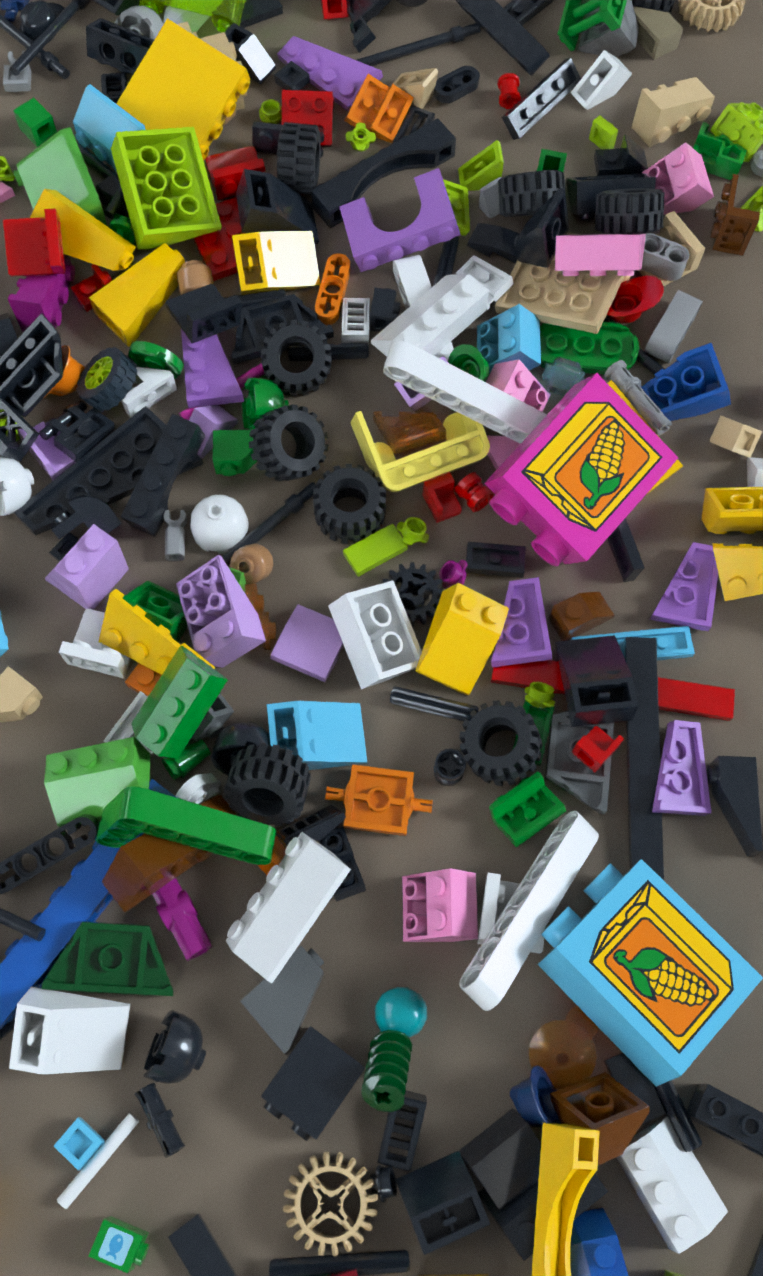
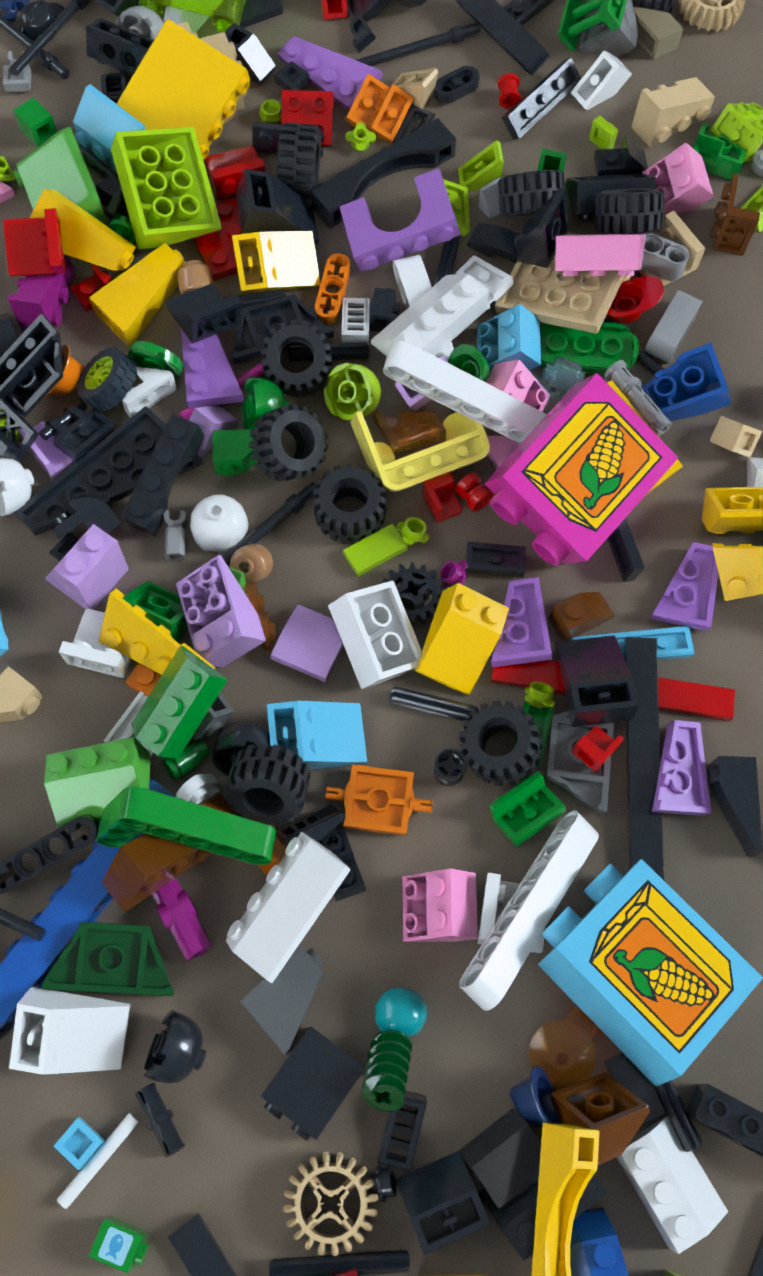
none -> lime cylinder [324,363,381,420]

